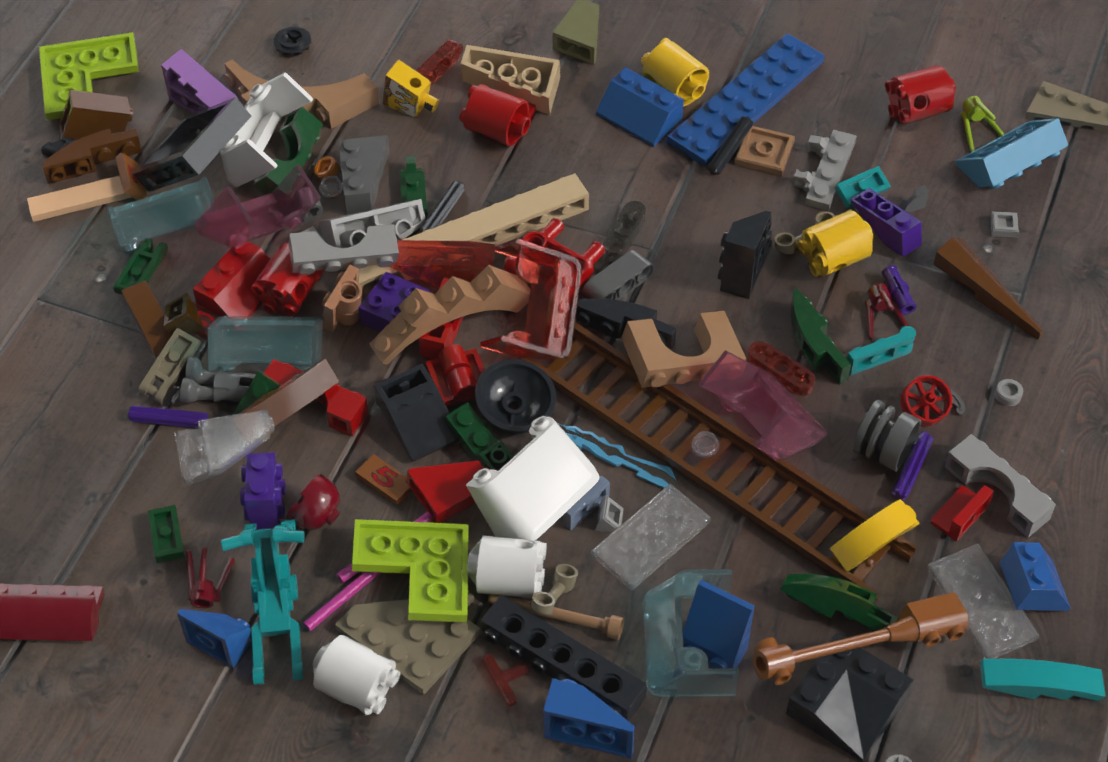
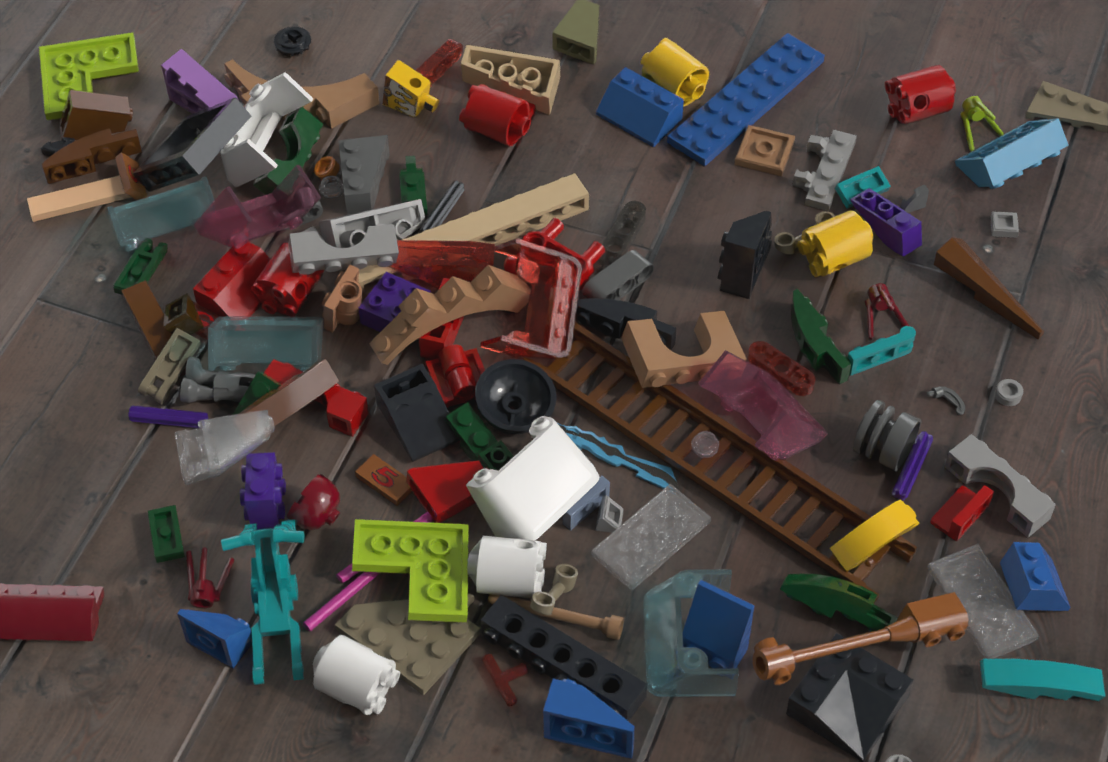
black axle [708,116,753,175] -> none
dark purple pin [881,265,916,315] -> none
red wheel [900,375,953,427] -> none

